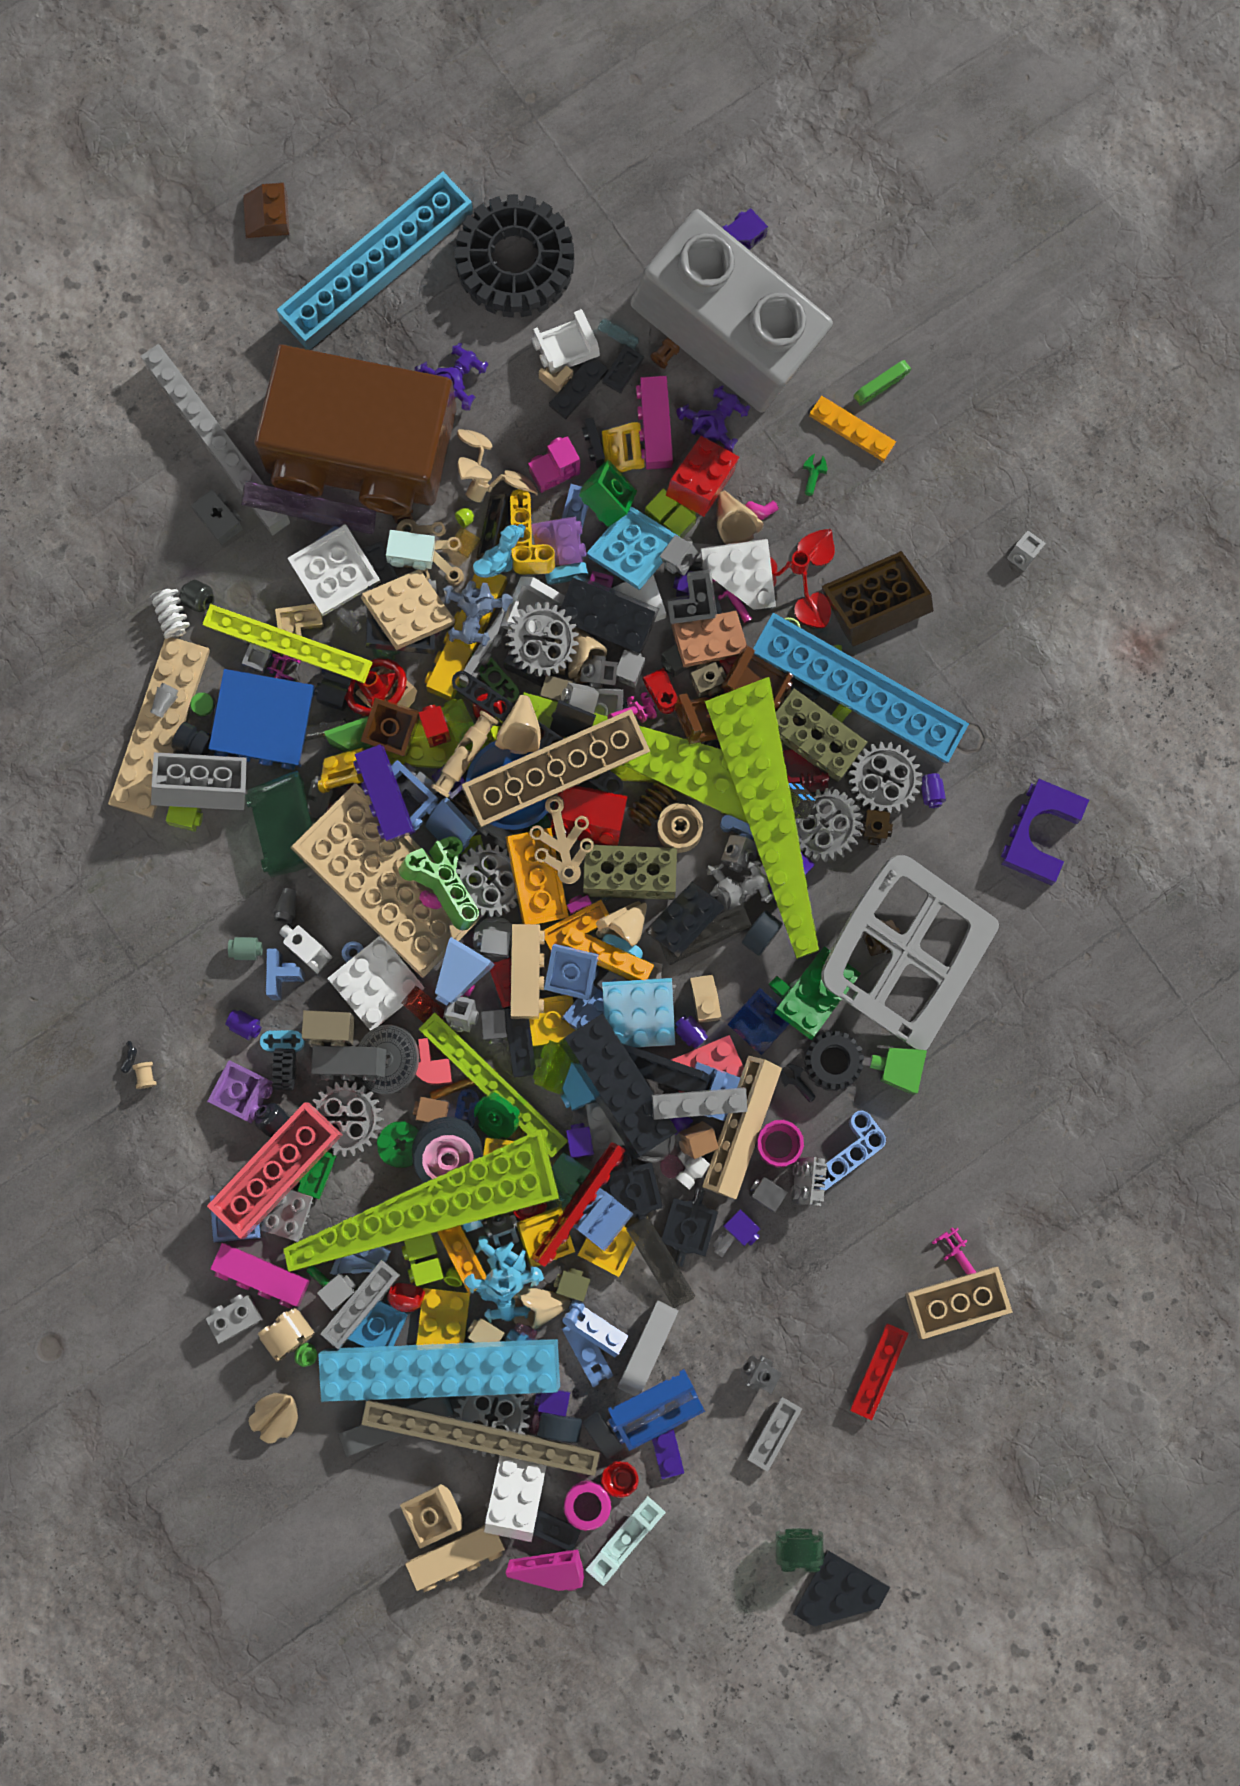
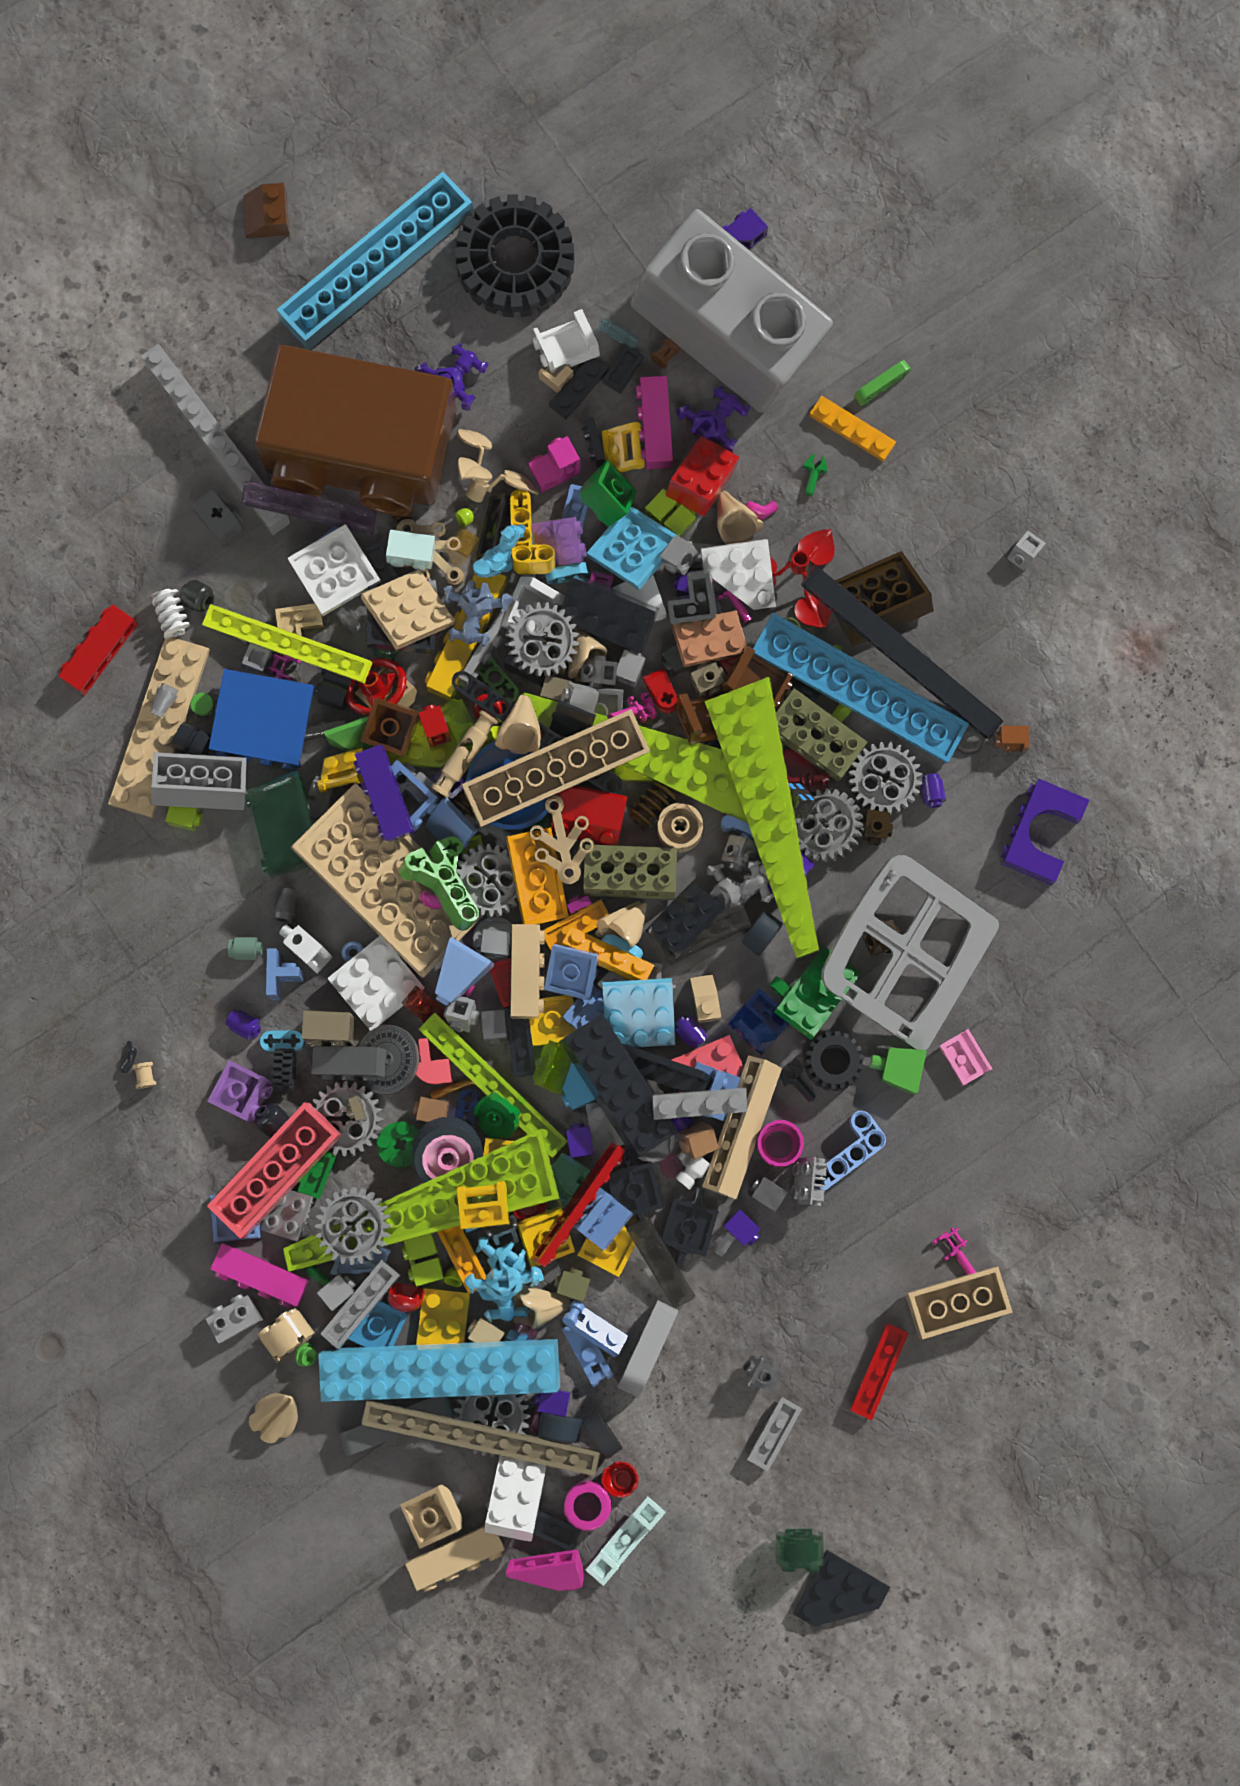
blue door [608,1369,705,1451] -> none
dark purple plate [652,1428,684,1479] -> none
none -> red brick [58,604,138,696]
none -> light grey gear [315,1187,392,1265]
none -> dark tan plate [347,1096,367,1122]
none -> yellow plate [457,1181,509,1229]
none -> black beam [801,566,1003,739]
none -> bright pink plate [938,1029,992,1086]
none -> dark orange brick [994,726,1029,753]

